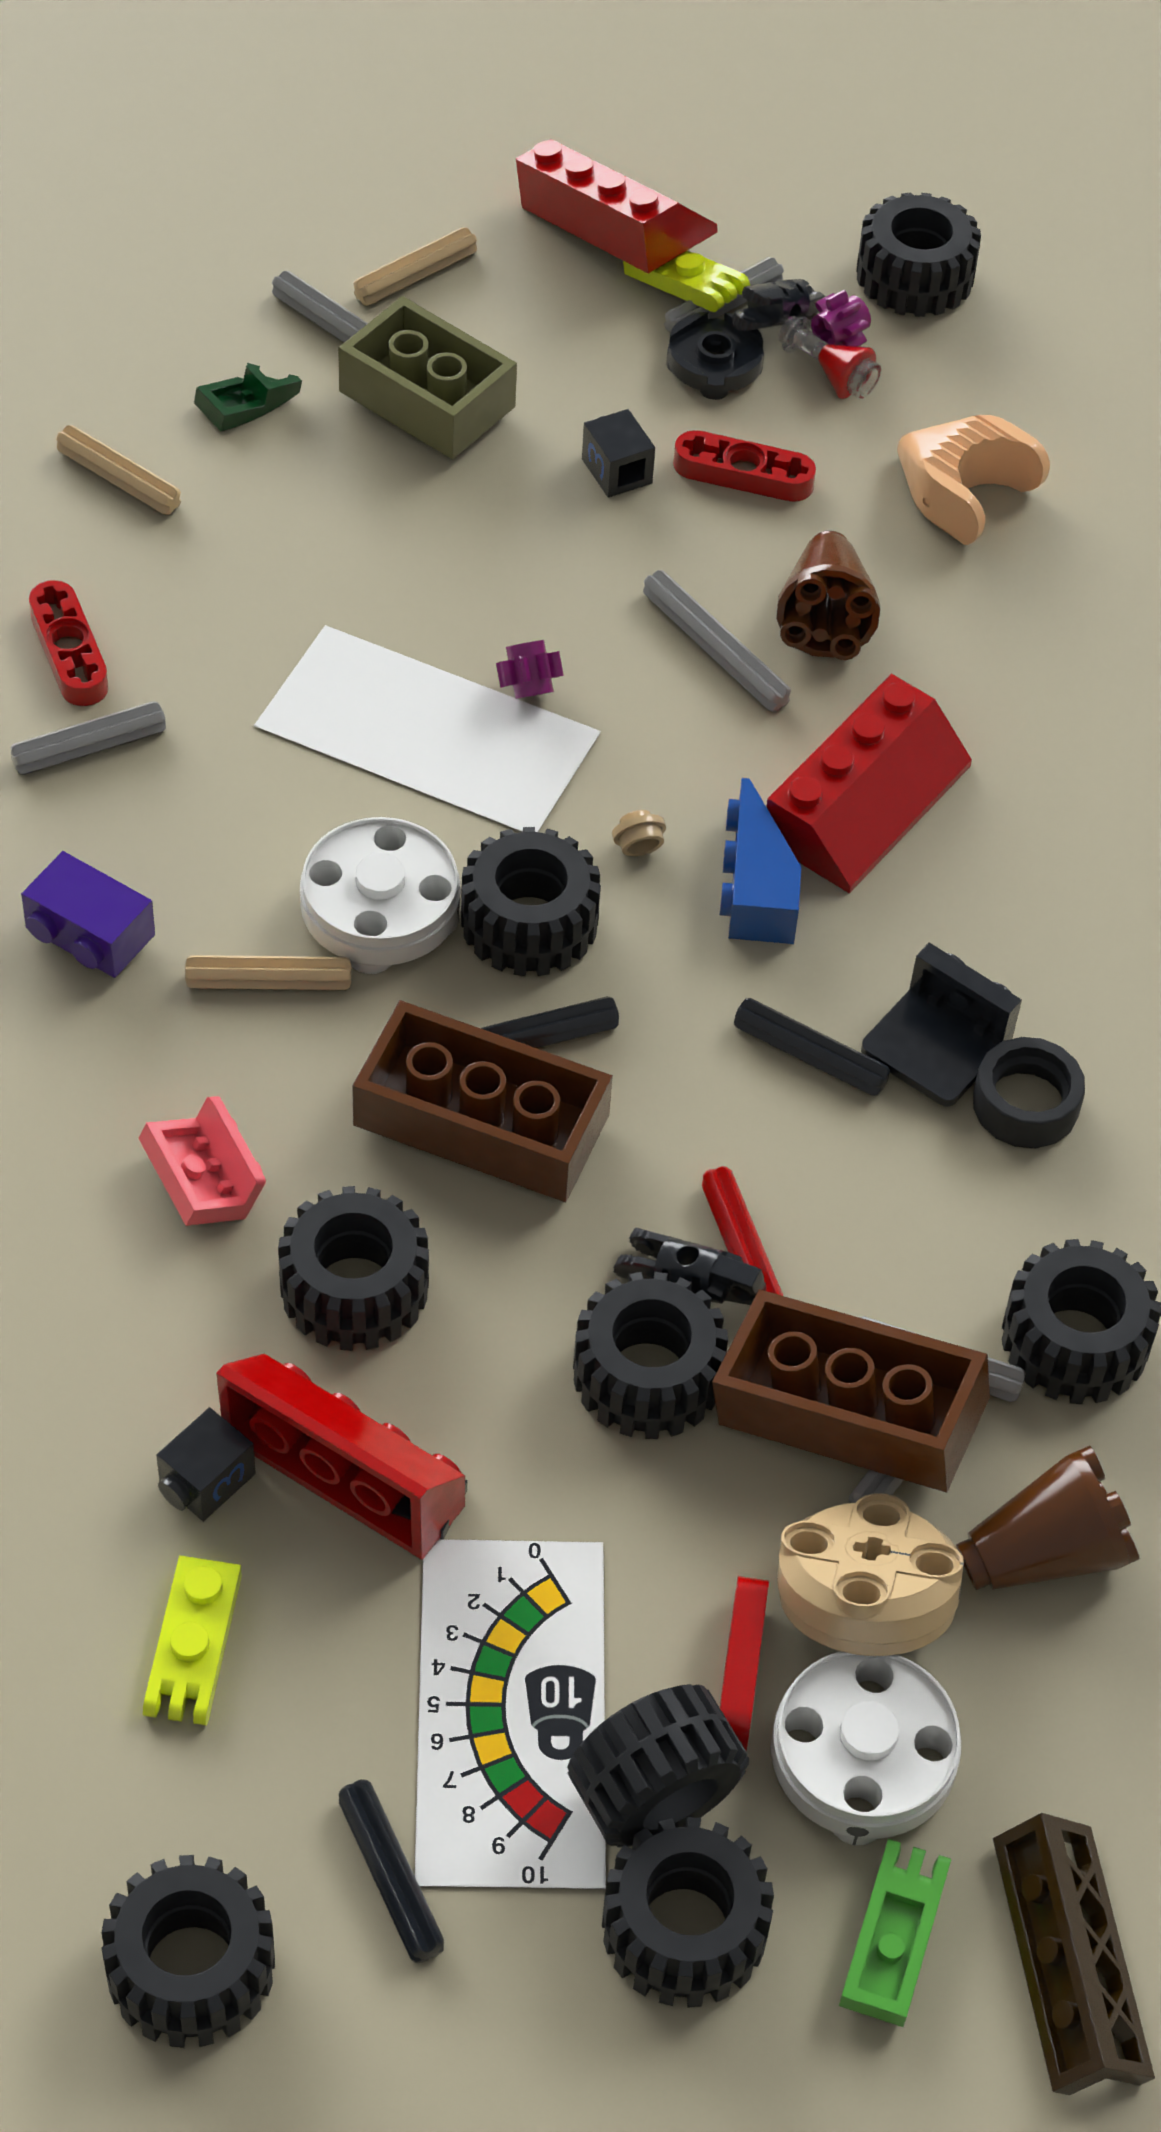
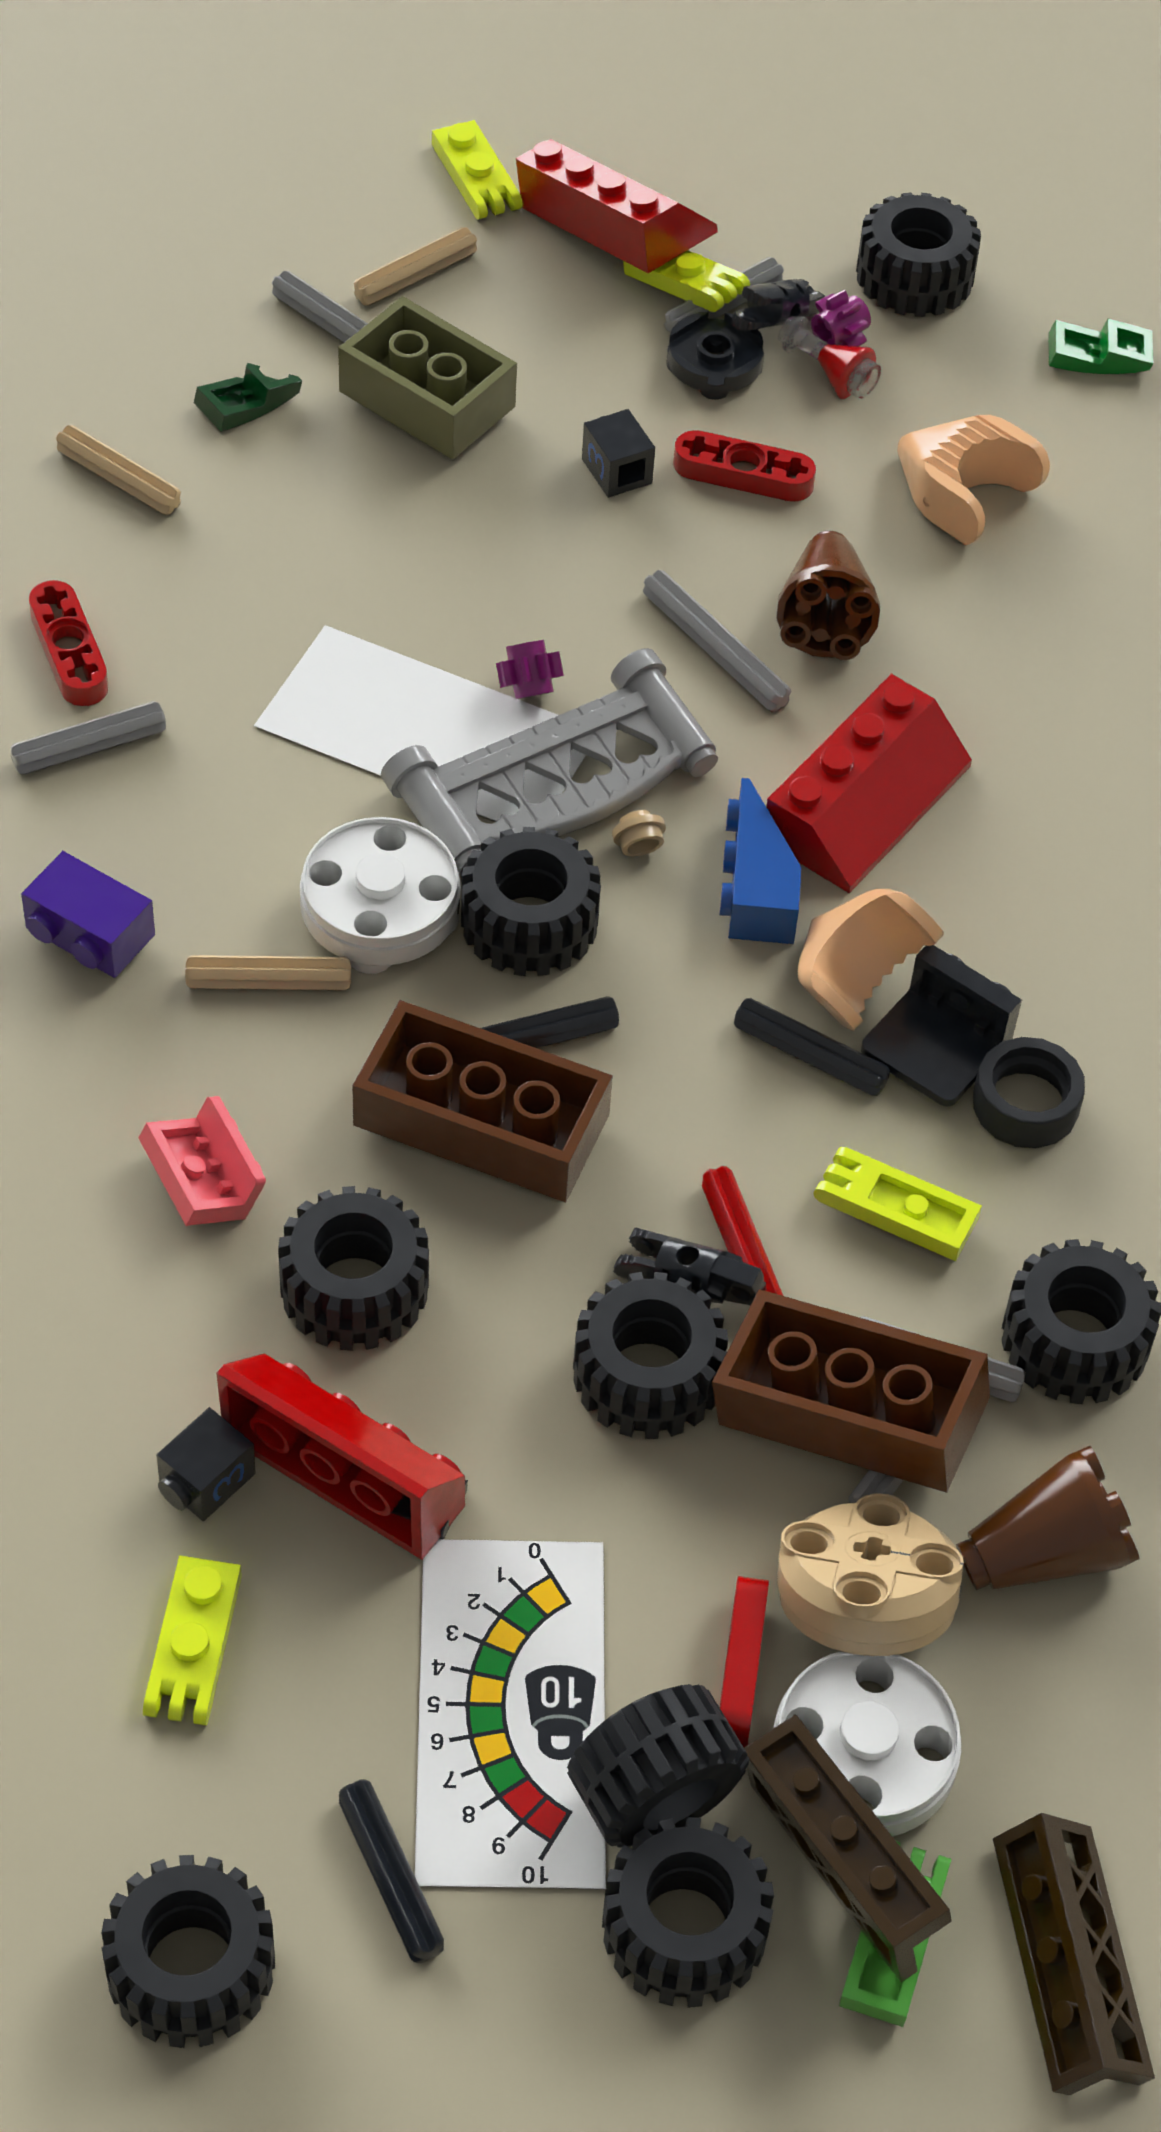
none -> light grey piece [381,648,718,877]
none -> neon yellow hinge [432,120,522,220]
none -> dark brown fence [744,1714,952,1983]
none -> light nougat animal [797,889,944,1031]
none -> neon yellow hinge [813,1147,982,1261]
none -> green slope [1048,318,1154,374]

